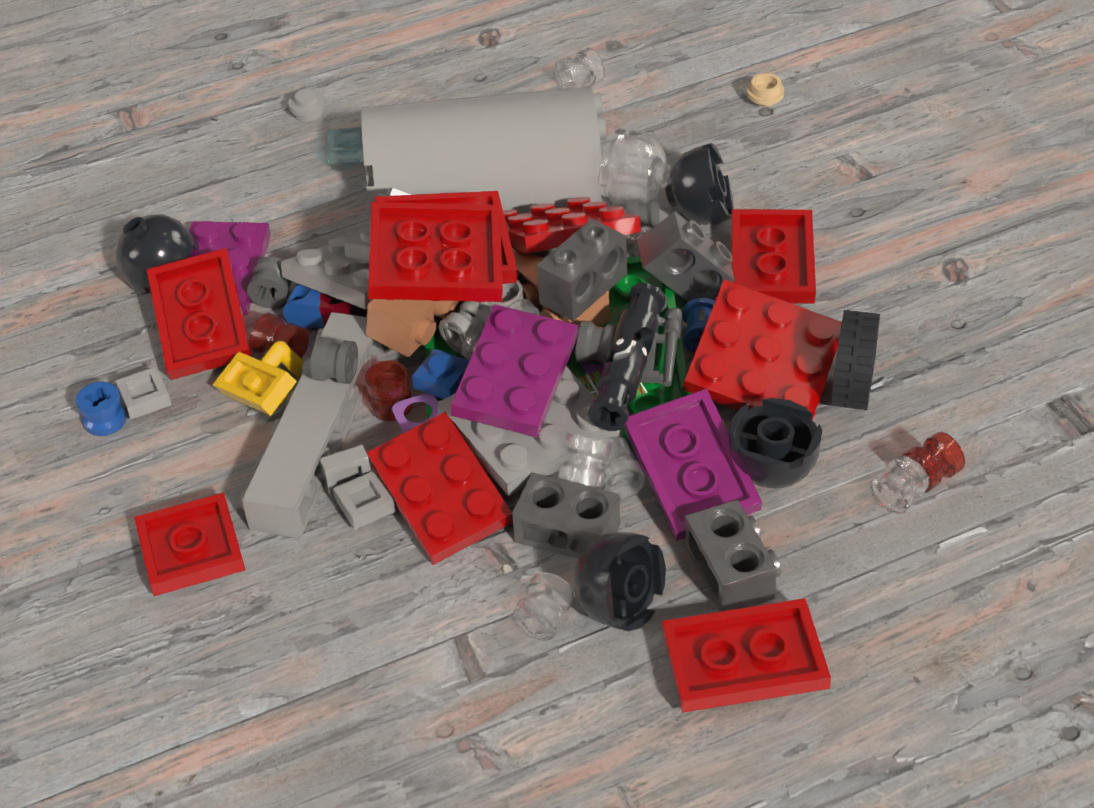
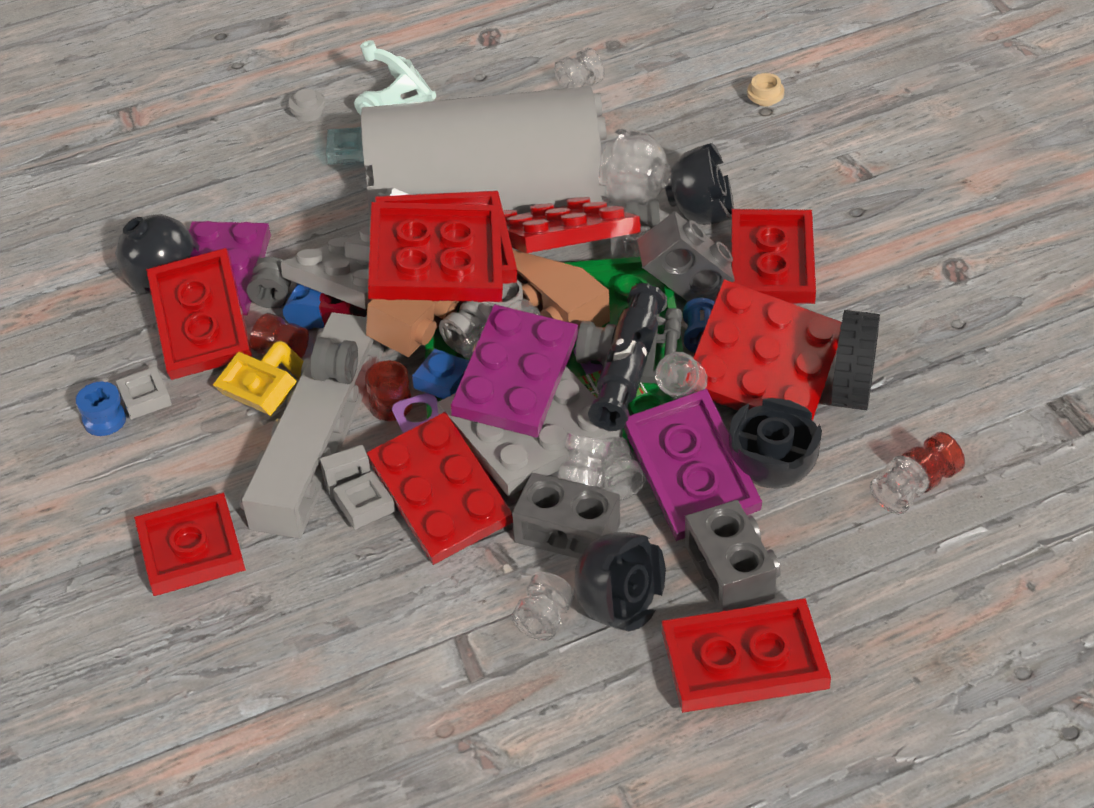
flat silver brick [537,219,627,321] -> none
none -> light aqua helmet [354,40,437,115]
none -> clear wheel [655,352,707,400]

